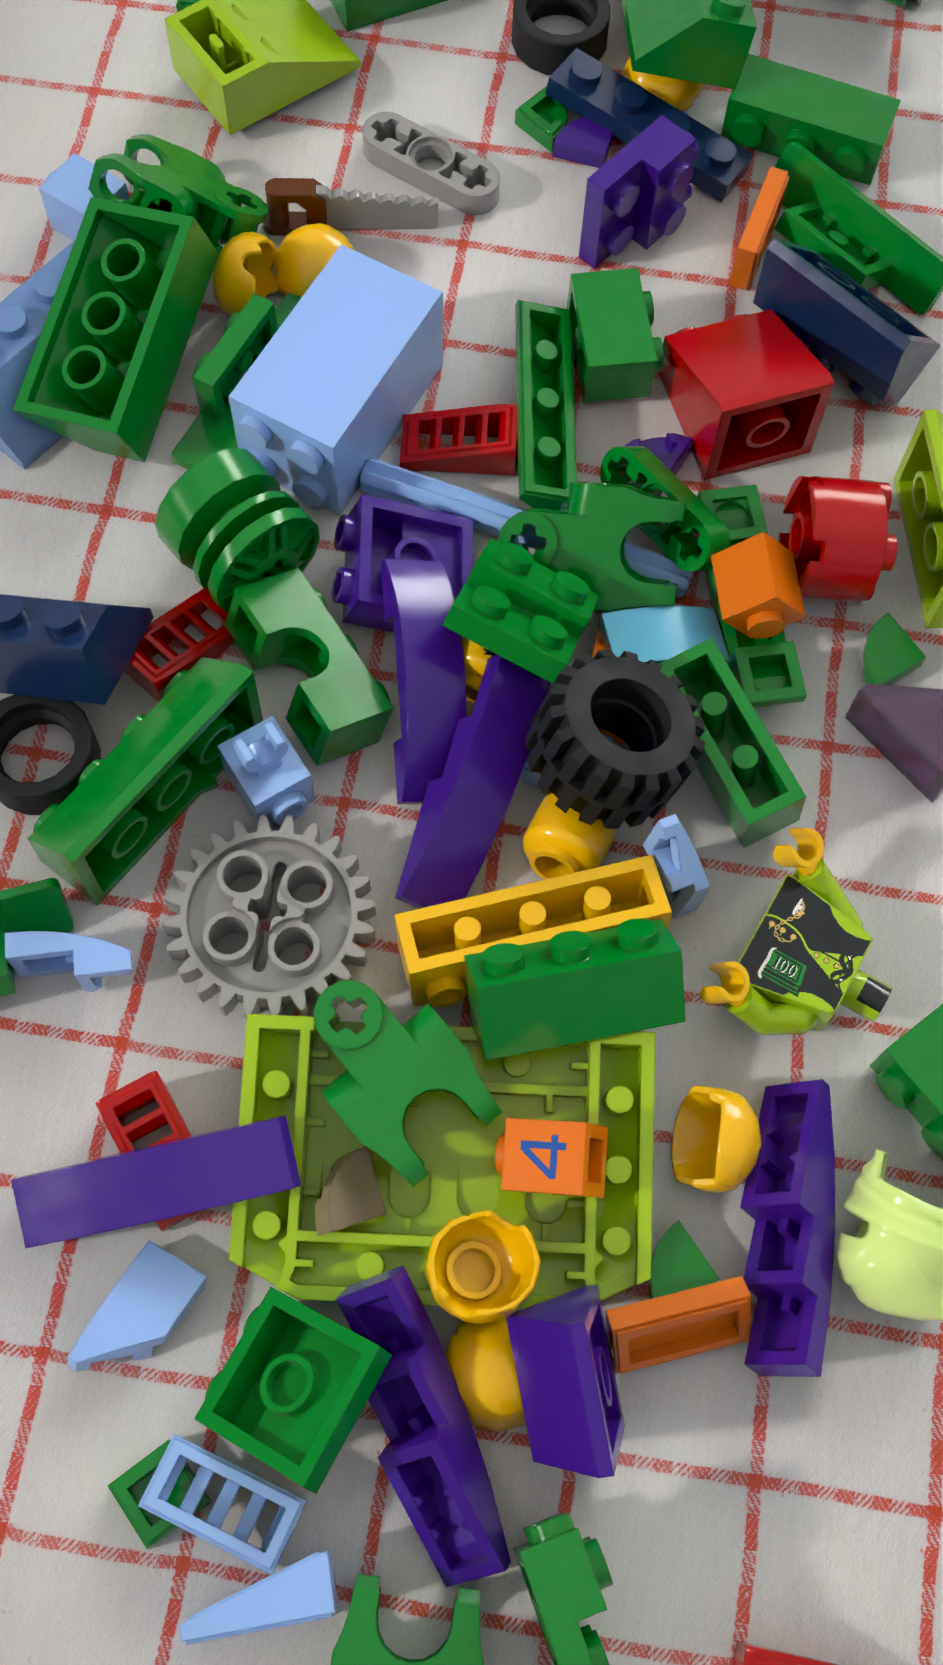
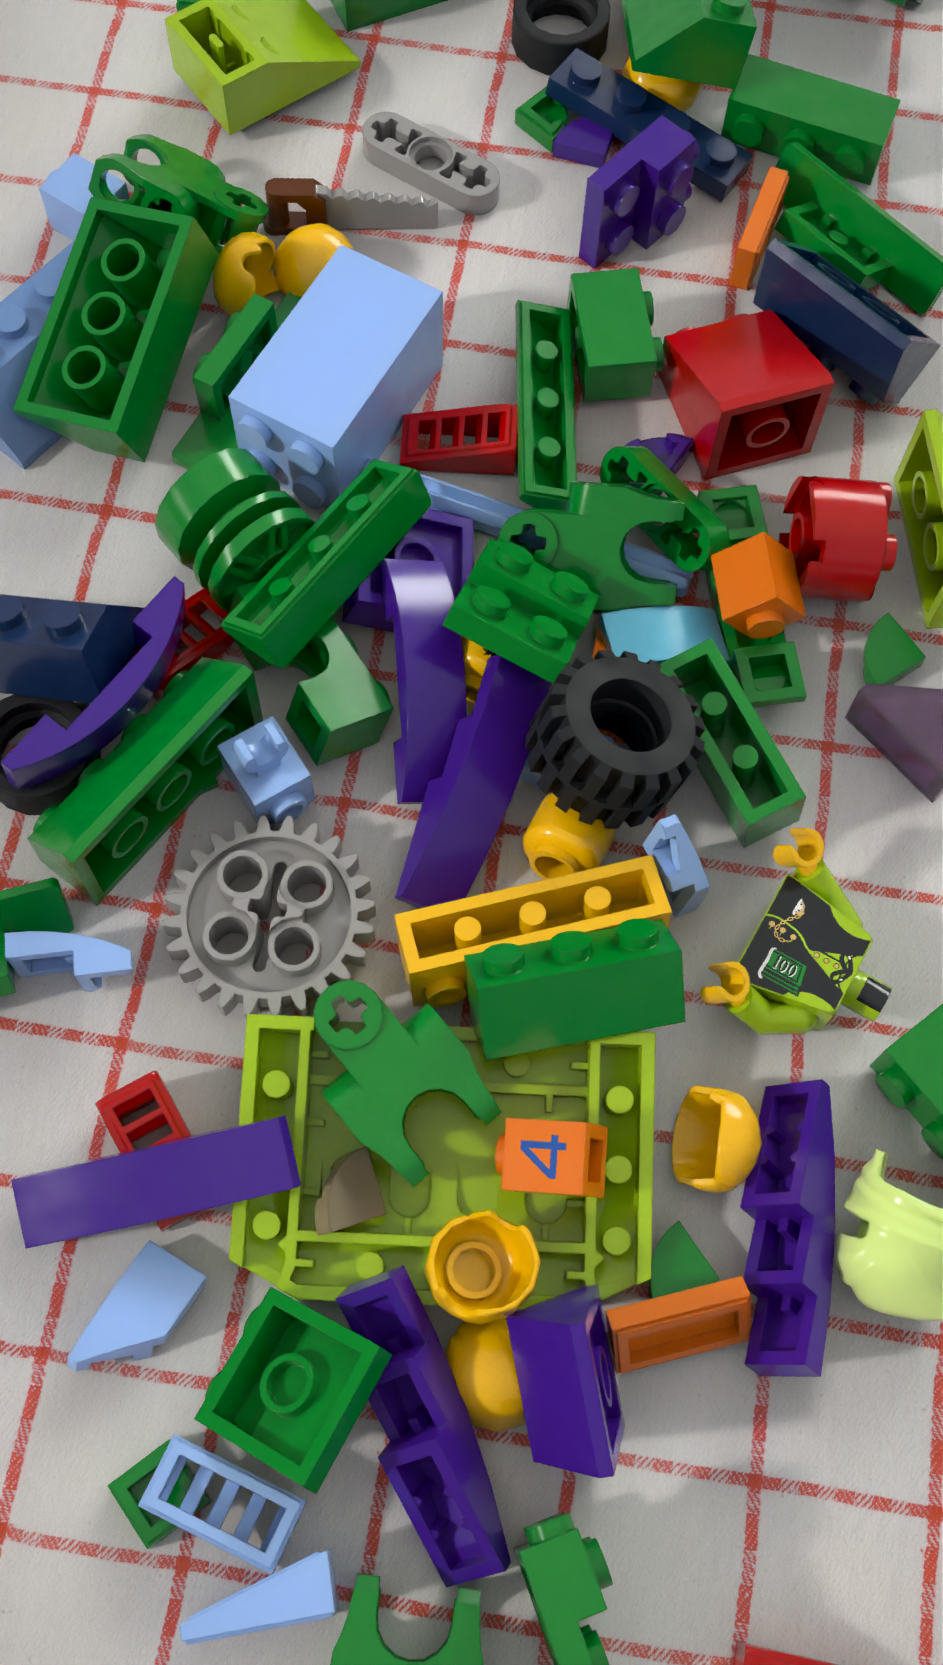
none -> dark purple slope [1,576,185,790]
none -> green slope [220,459,431,669]

